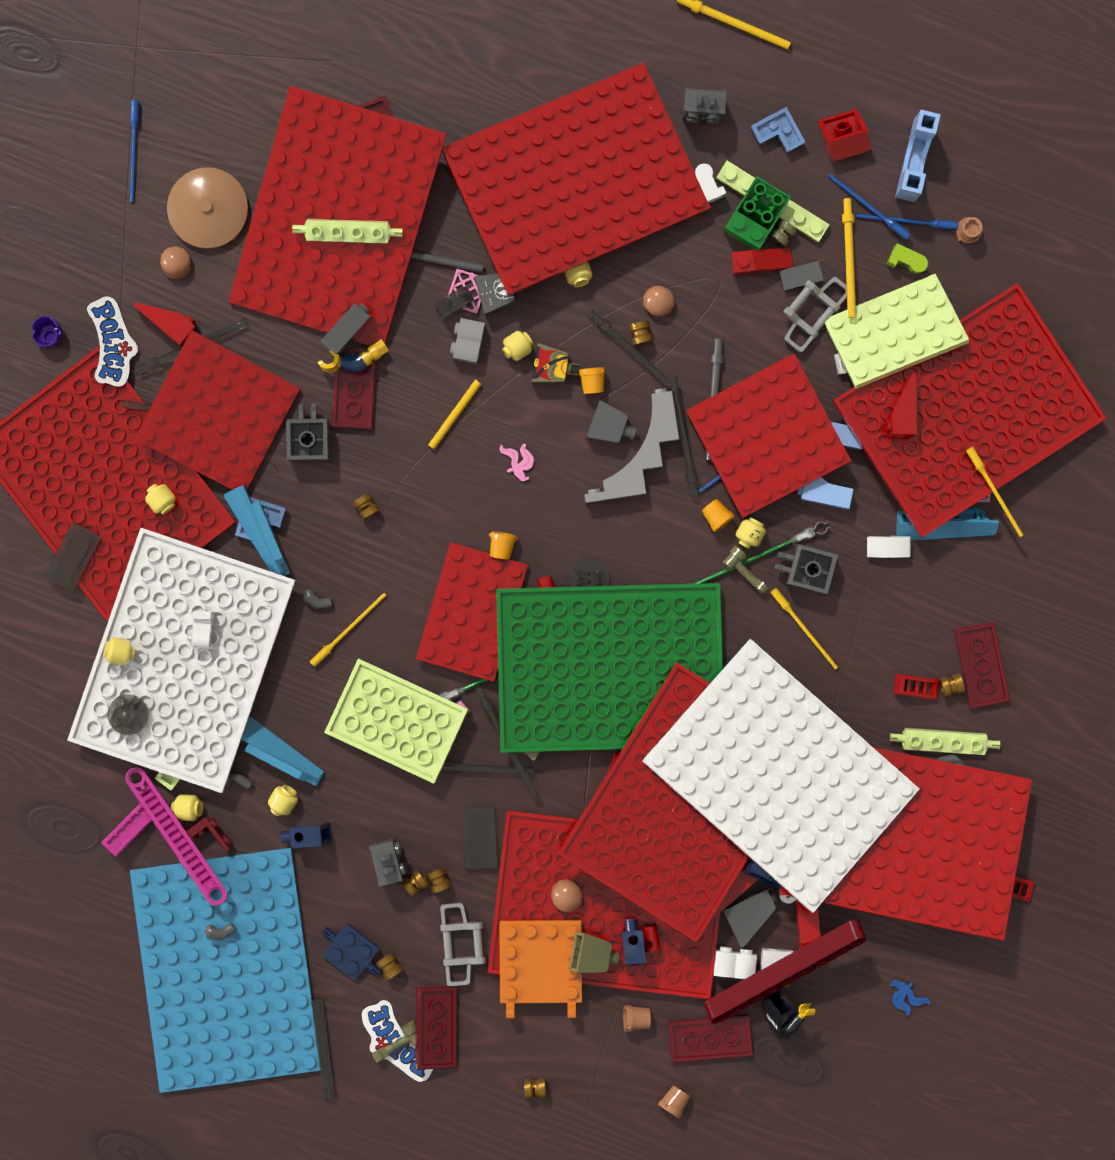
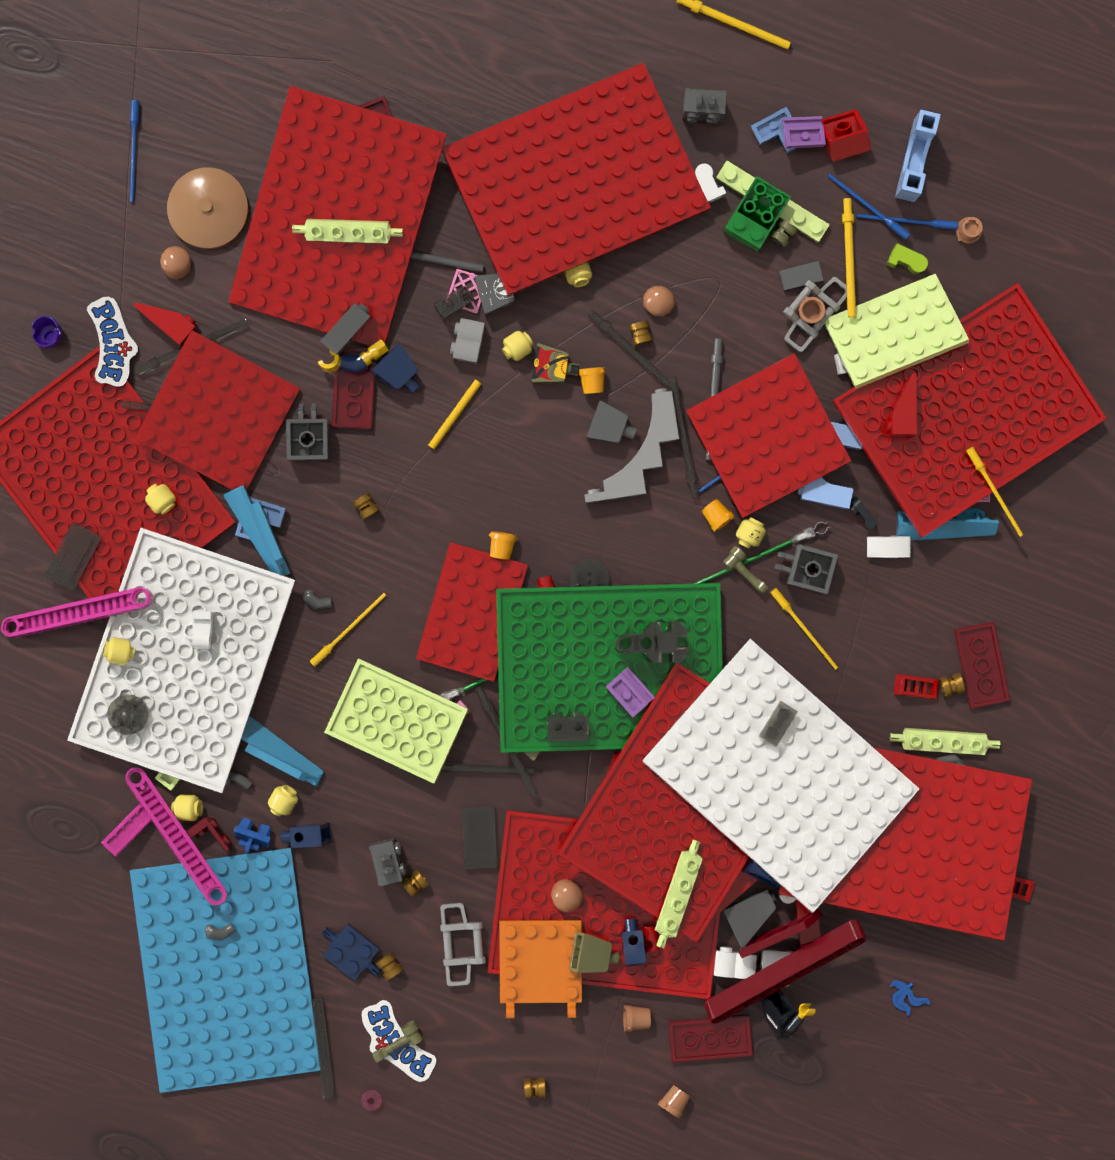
dark red tile [415,986,457,1070] -> none
pearl gold wheel [425,867,452,894] -> none
bright pink piece [499,444,534,481] -> none
red slope [730,248,793,276] -> none
none -> dark pink gear [1,587,153,638]
none -> blue hips [234,818,271,854]
none -> clear pink plate [361,1090,382,1111]
none -> dark blue torso [370,343,420,393]
none -> clear smoke brick [546,712,589,742]
none -> medium lavender plate [605,667,655,717]
none -> clear smoke connector [613,621,688,663]
none -> yellowish green plate [655,840,703,948]
none -> dark red tile [738,909,823,959]
none -> clear smoke plate [759,701,798,747]
none -> medium lavender plate [781,116,826,149]
none -> nougat piece [798,296,825,324]
none -> black plate [850,496,877,530]

